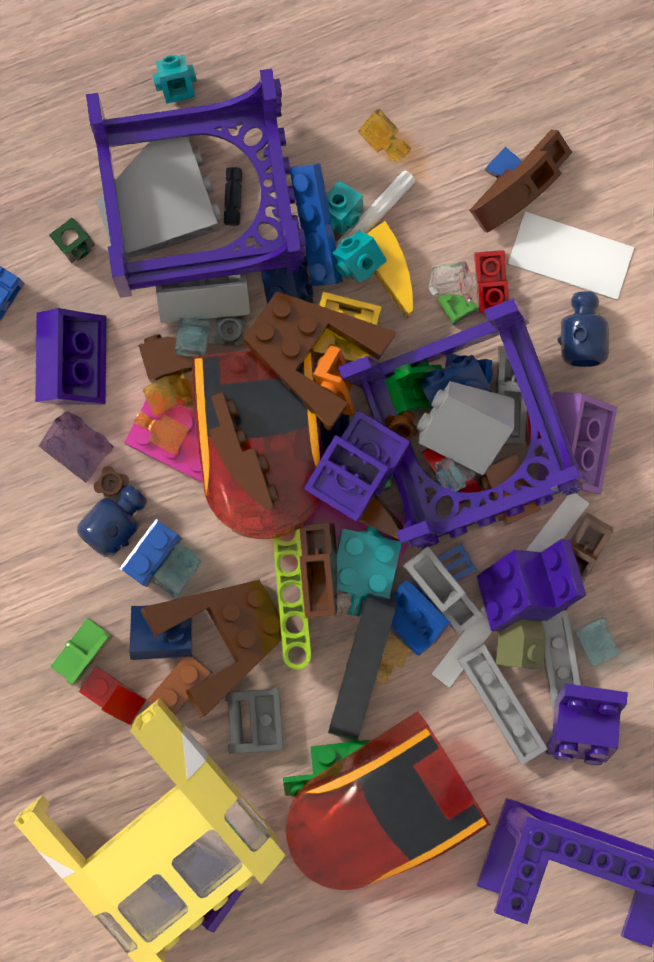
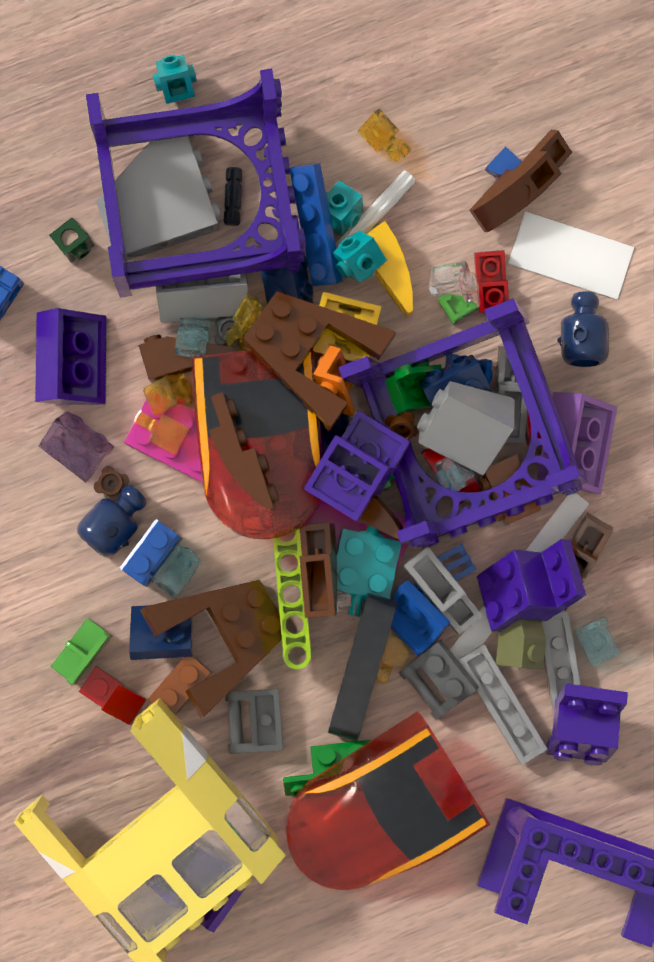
none -> clear yellow plate [225,293,263,351]
none -> dark grey plate [398,639,479,720]

